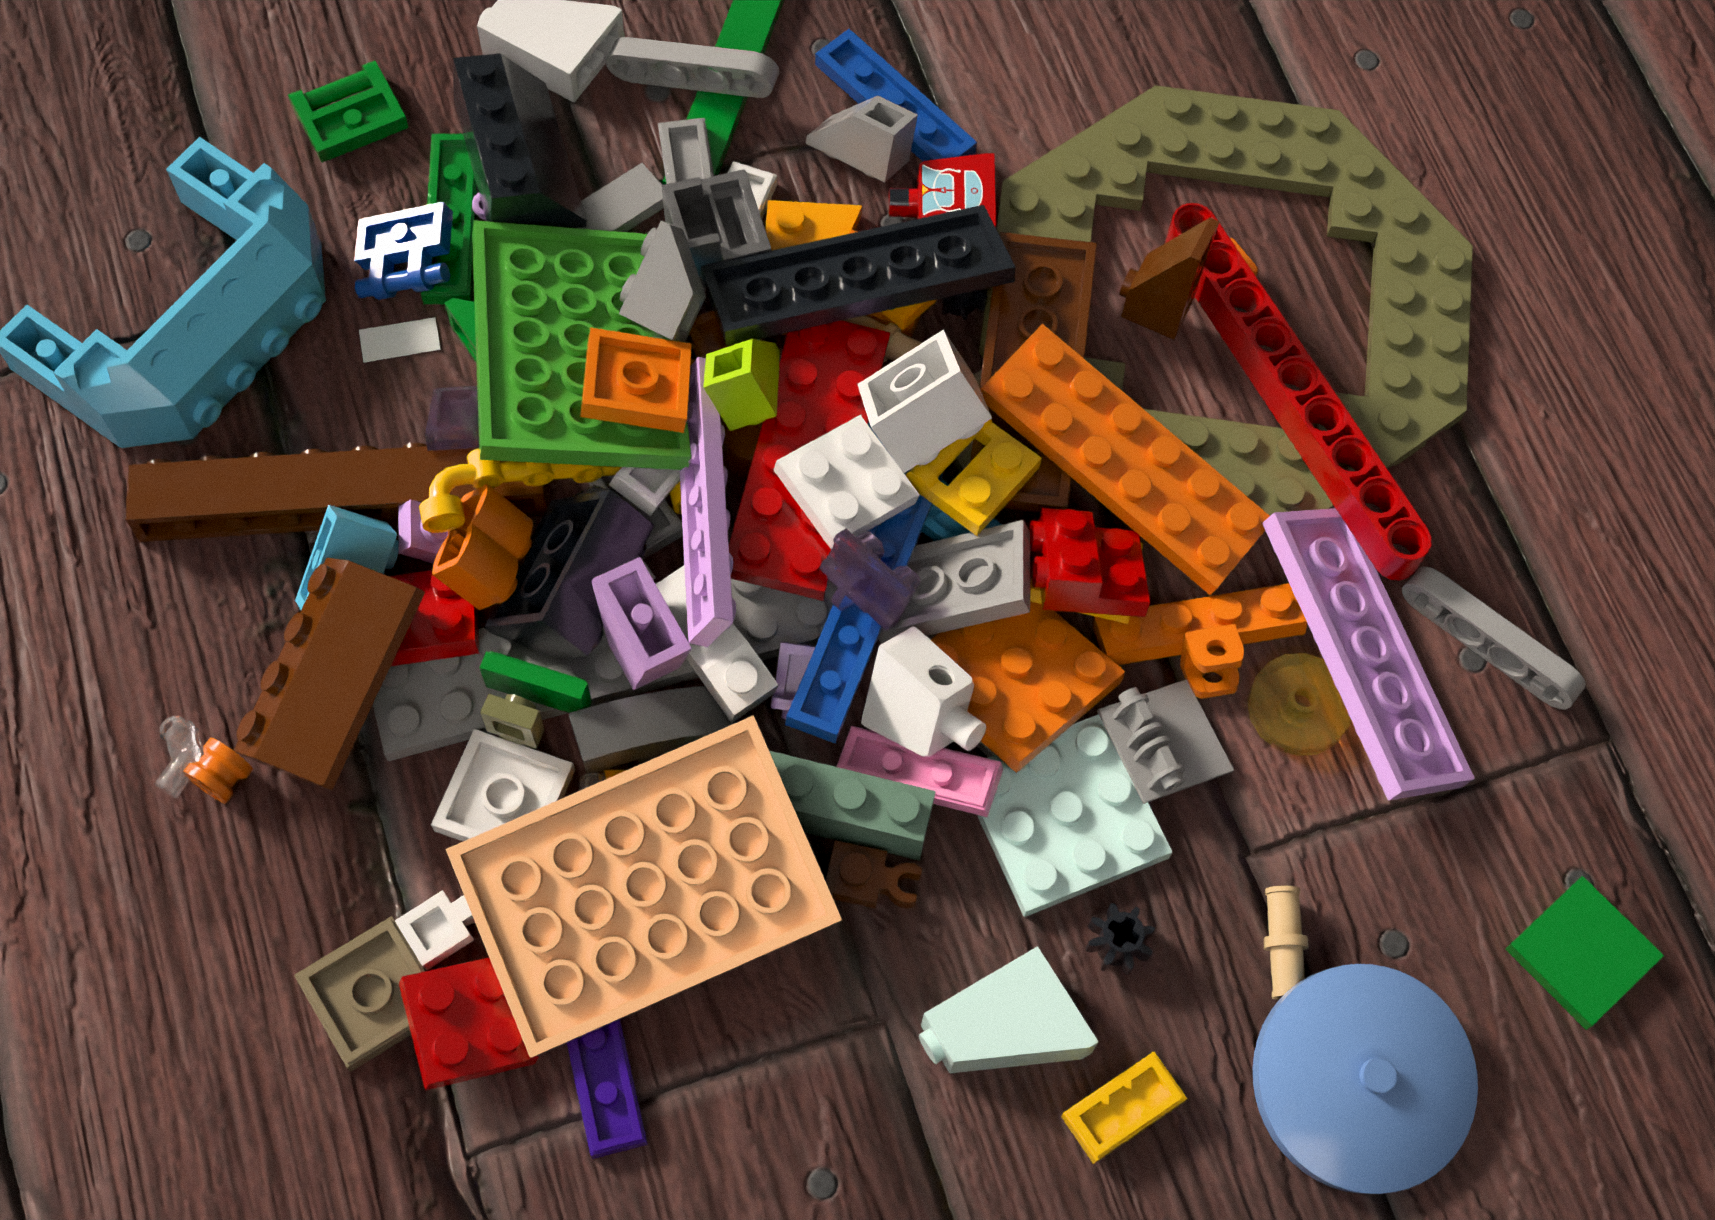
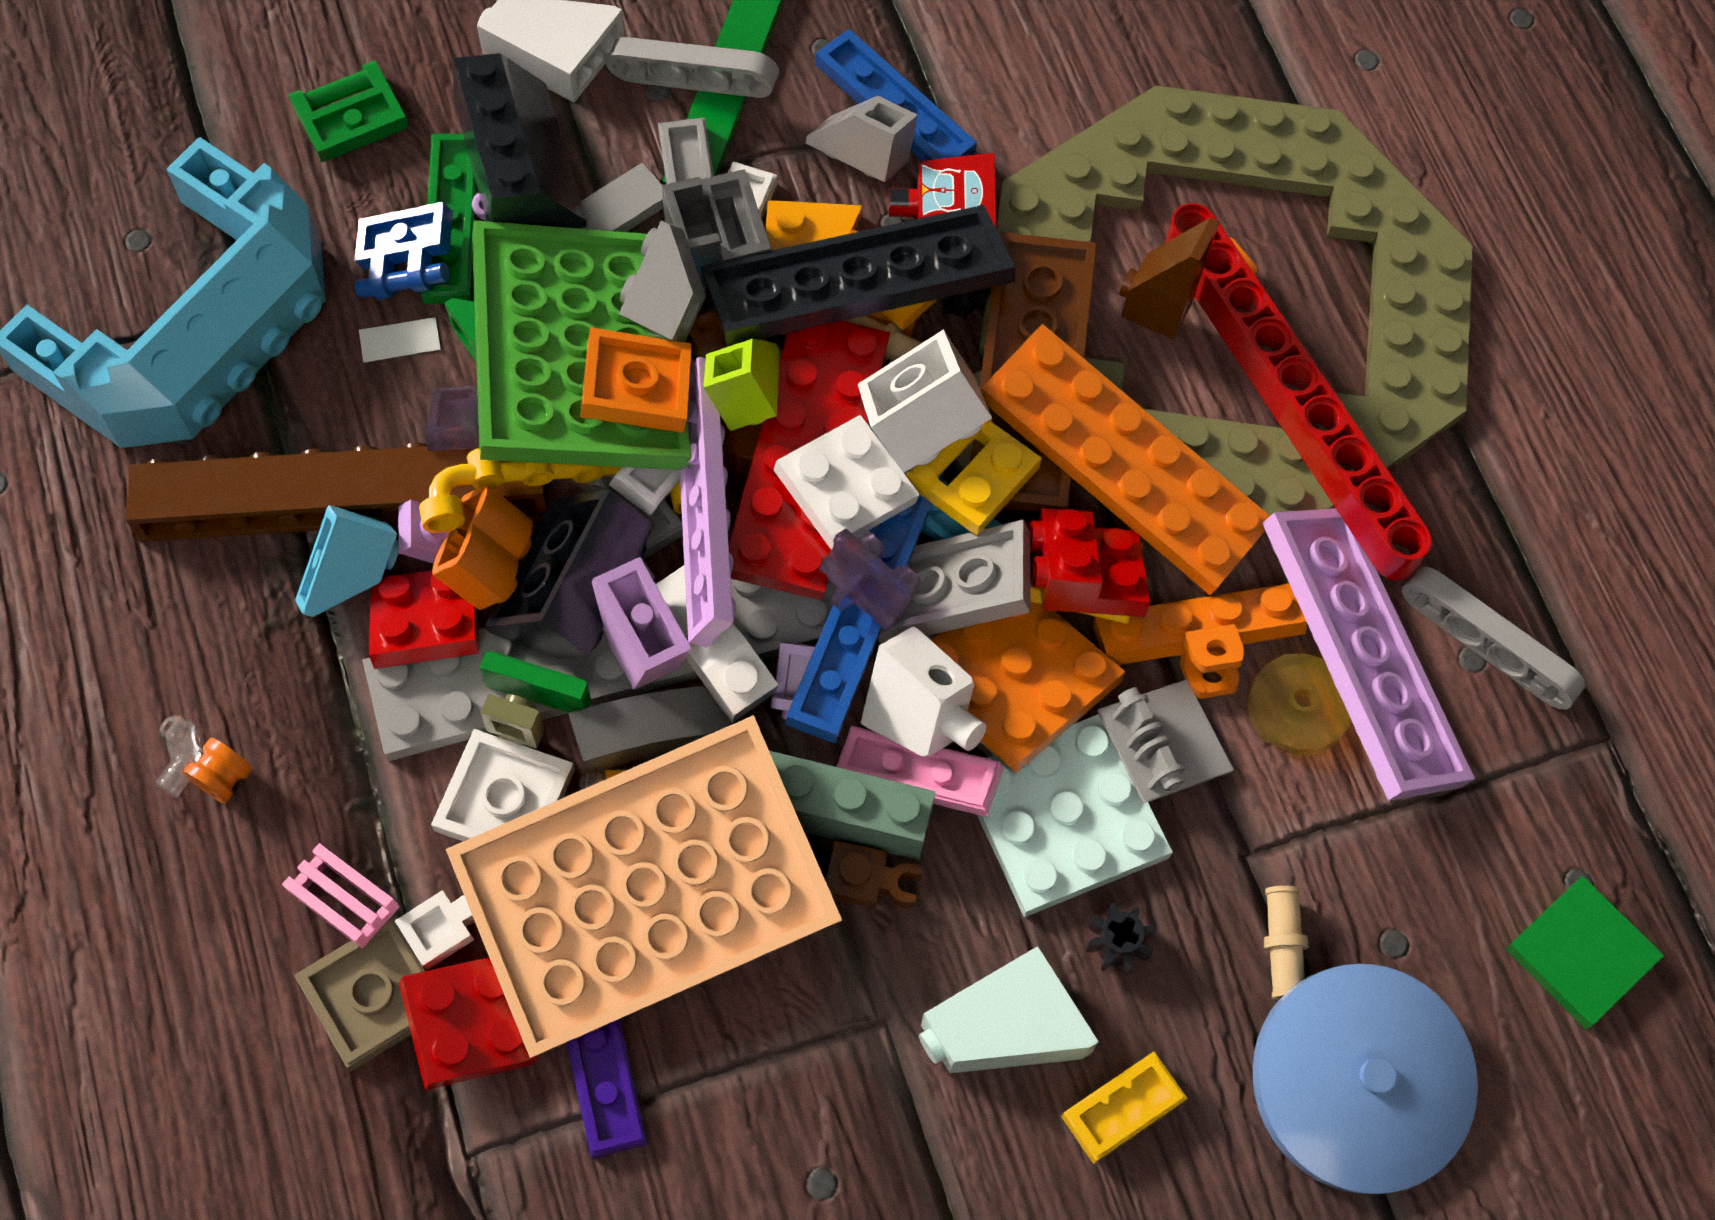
reddish brown slope [233,558,425,790] -> none
none -> bright pink tile [282,843,400,949]

